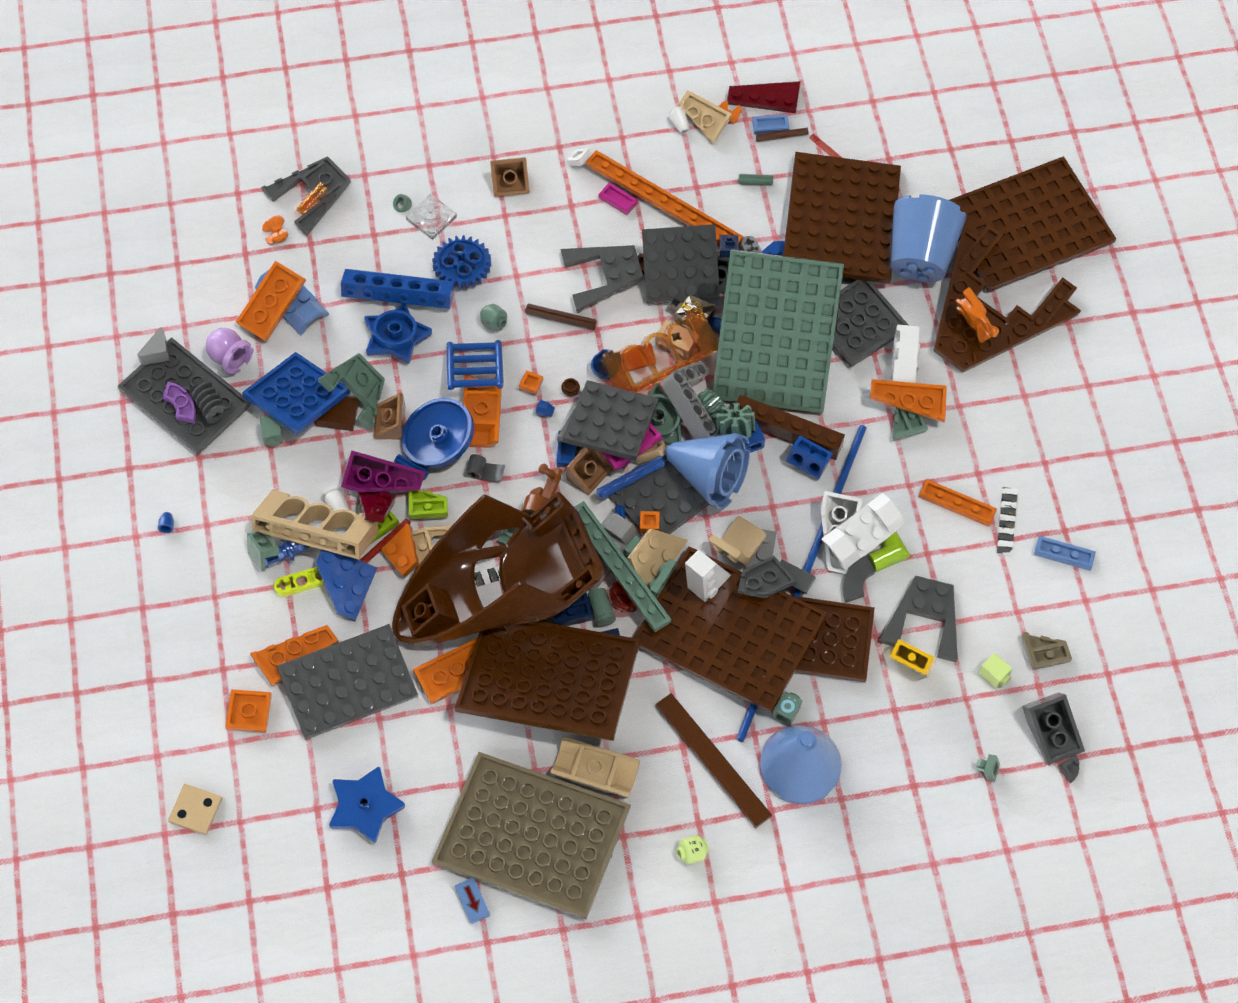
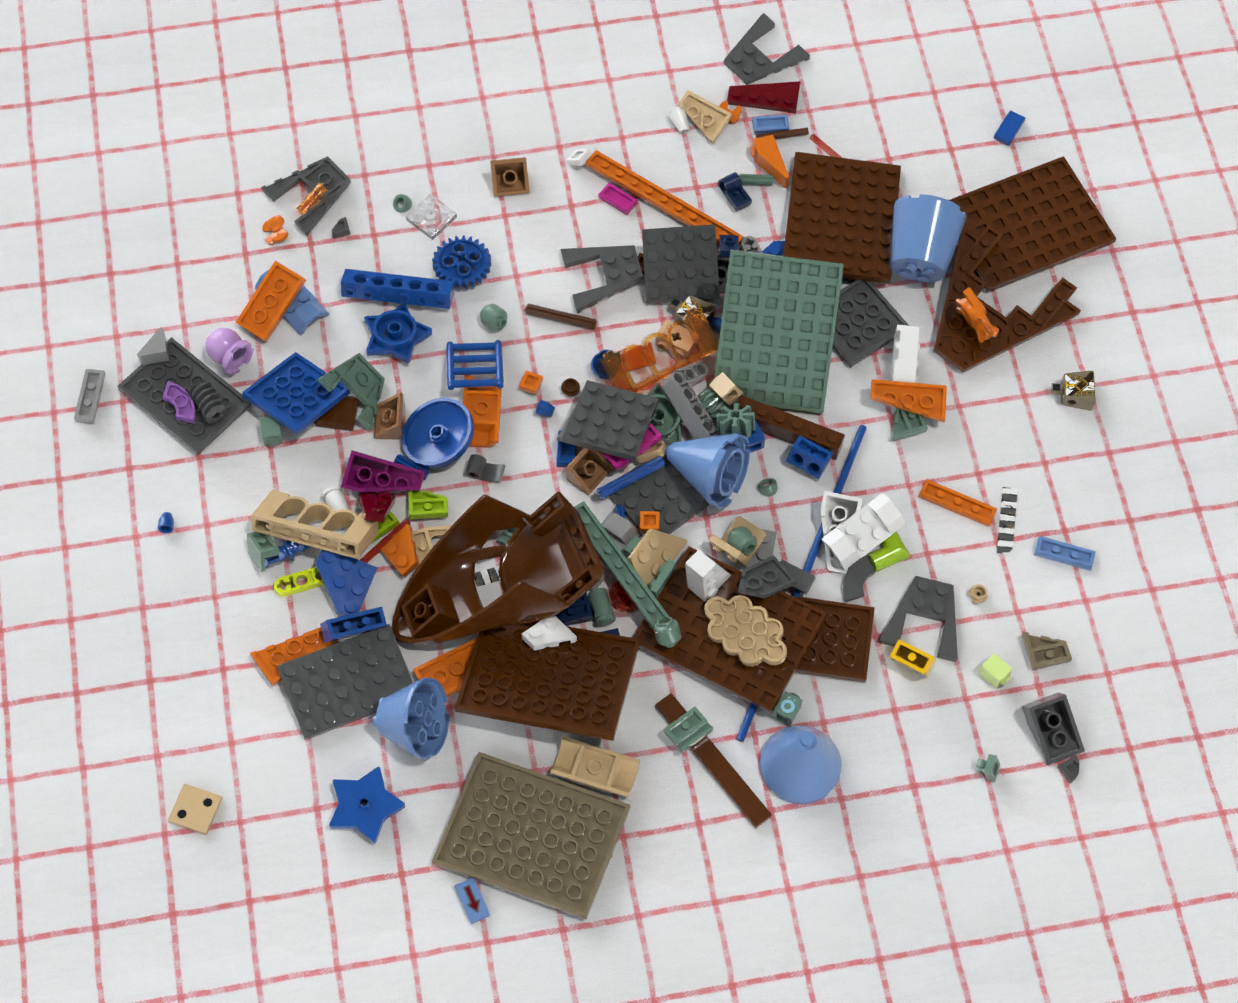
orange plate [225,689,272,733] -> none
dark orange piece [521,463,562,515] -> none
yellowish green head [676,835,709,865] -> none
none -> light grey plate [74,369,106,423]
none -> blue brick [320,607,387,643]
none -> dark grey tile [332,217,350,239]
none -> medium blue cone [373,678,449,759]
none -> white wing [521,616,577,651]
none -> sand green head [654,617,681,648]
none -> sand green plate [664,706,713,754]
none -> tan plate [704,595,787,667]
none -> tan brick [709,372,743,406]
none -> dark blue plate [718,172,752,211]
none -> dark grey wing [724,13,810,85]
none -> sand green head [728,527,757,555]
none -> orange slope [750,135,789,188]
none -> sand green piece [758,478,778,497]
none -> tan plate [969,584,988,603]
none -> blue tile [994,110,1026,146]
none -> torso [1051,371,1096,411]

